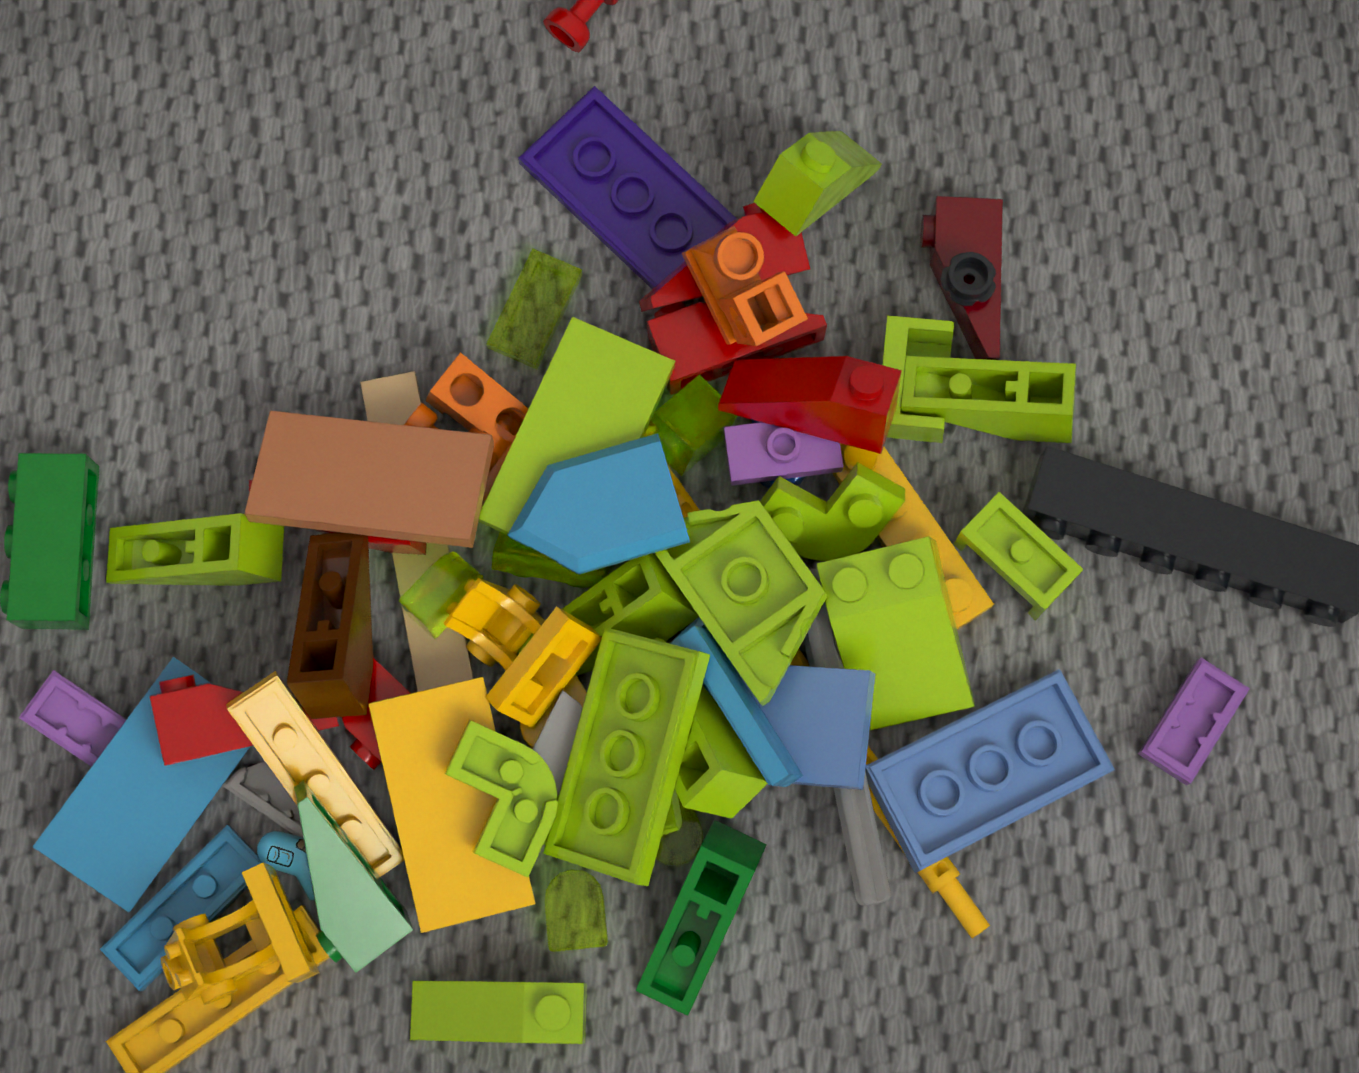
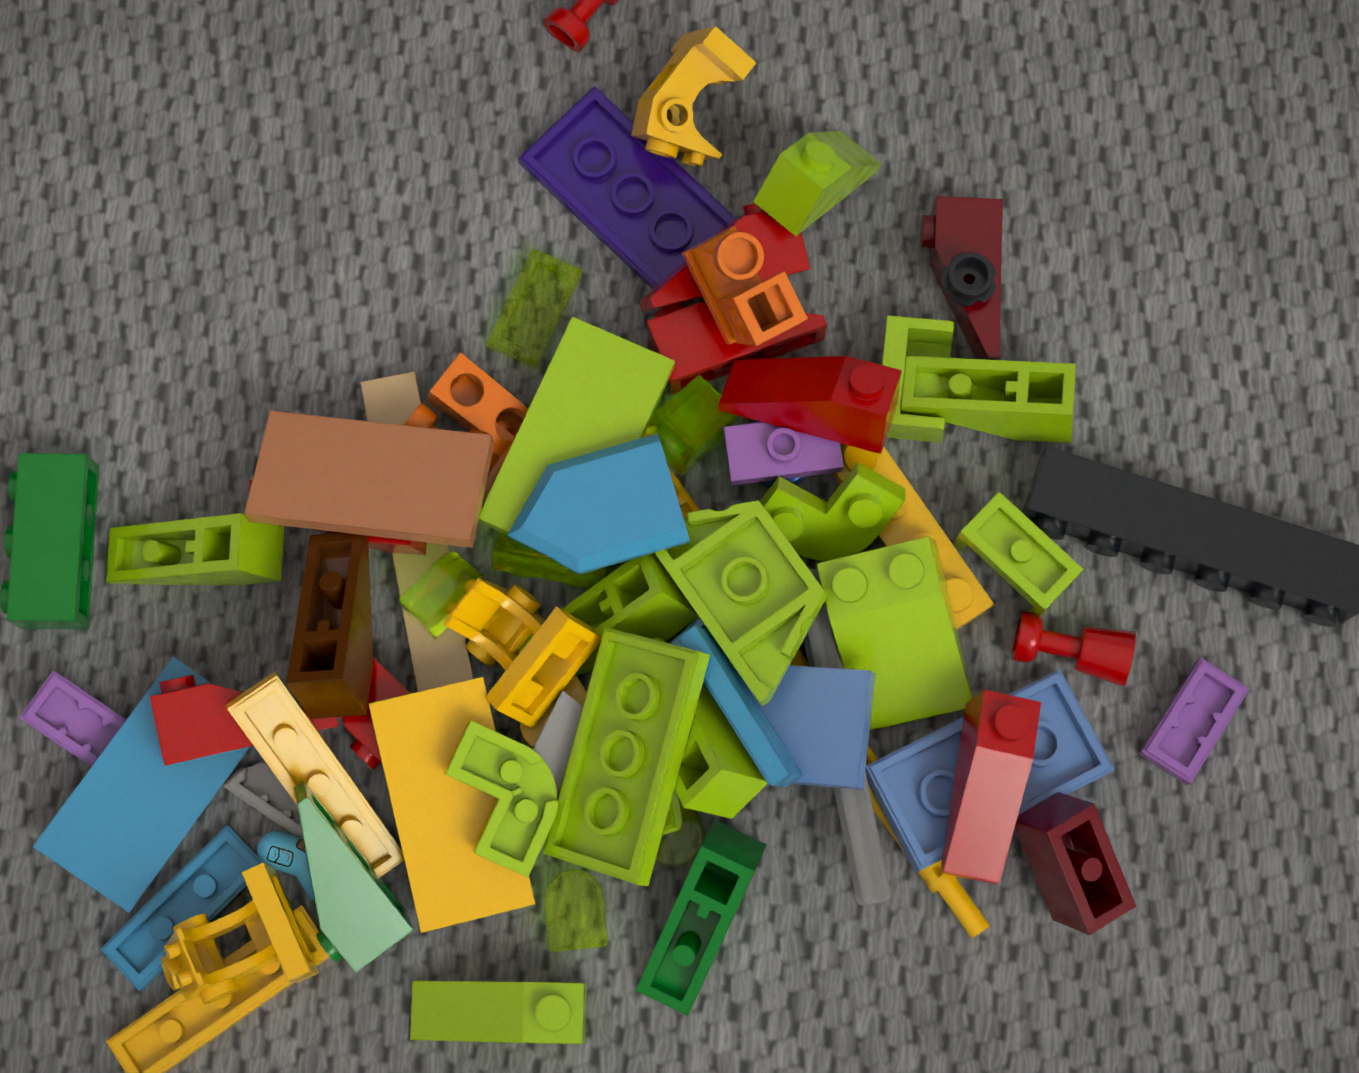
none -> yellow tile [631,26,756,167]
none -> slope [940,689,1041,885]
none -> red piece [1011,610,1136,687]
none -> dark red brick [1015,792,1136,935]

